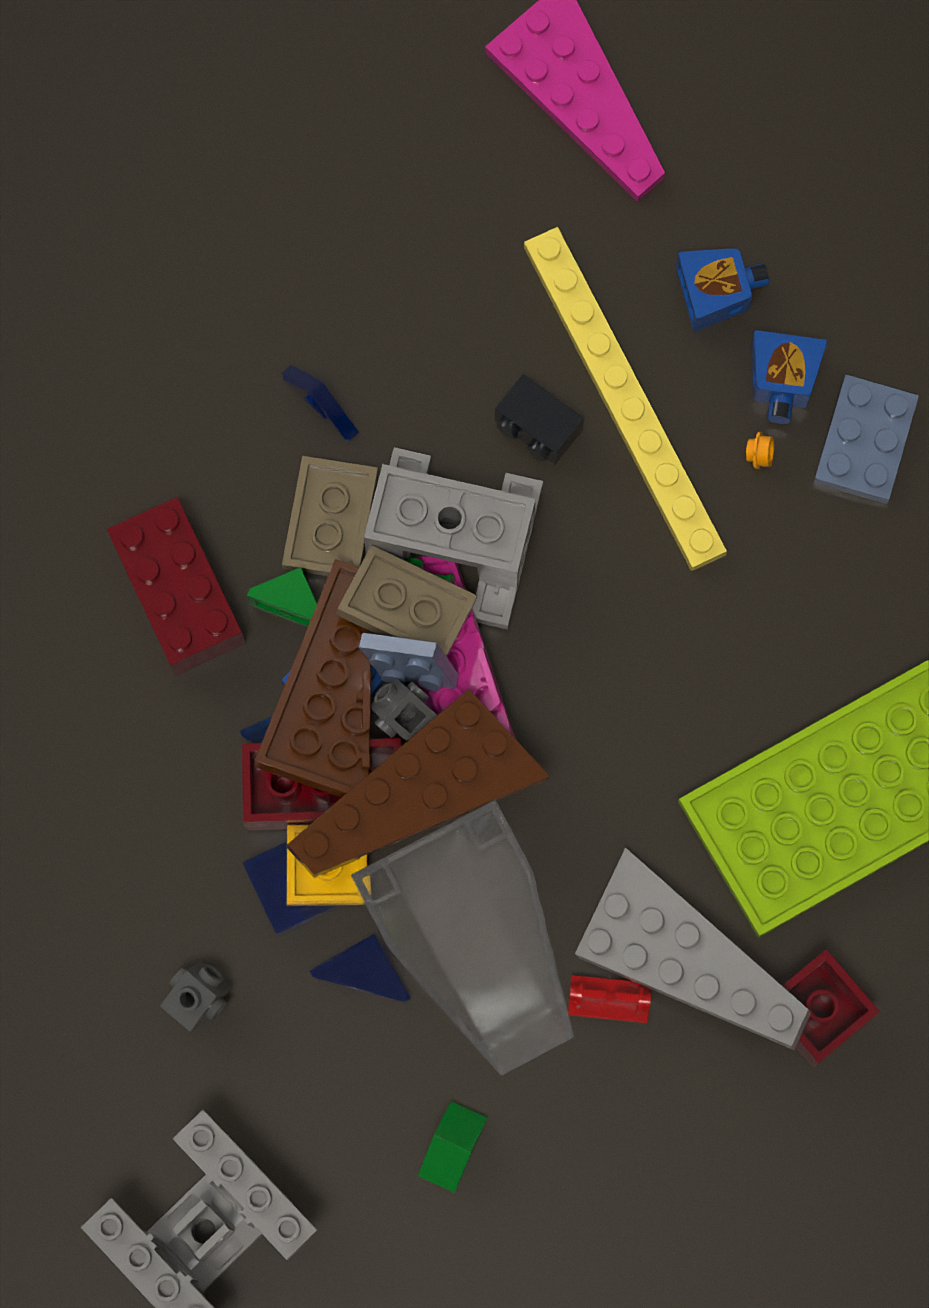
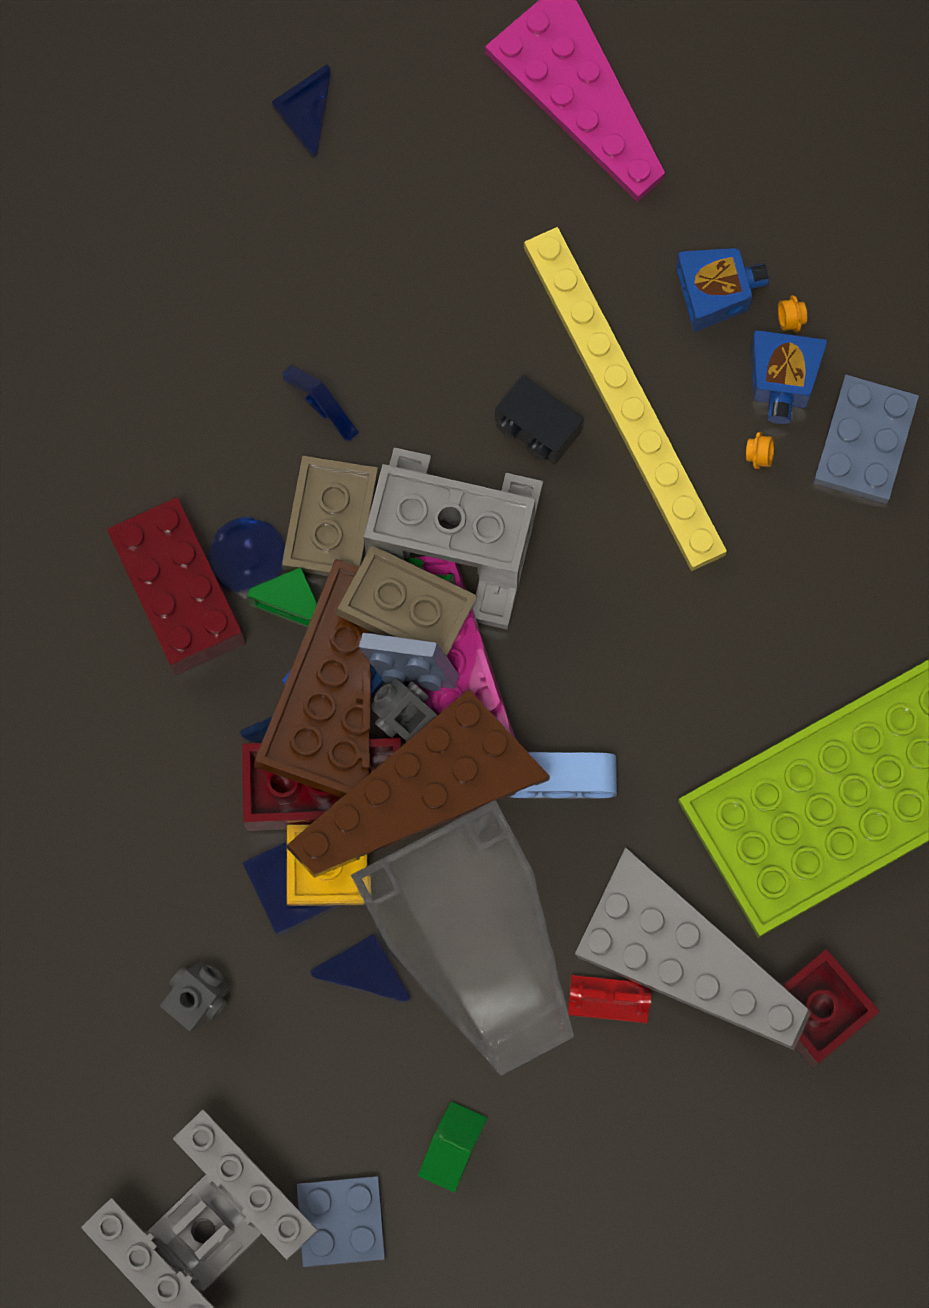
none -> clear blue tile [209,517,285,594]
none -> clear blue tile [272,64,331,158]
none -> sand blue plate [297,1176,385,1267]
none -> light blue beam [510,752,617,798]
none -> light orange plate [778,295,807,333]

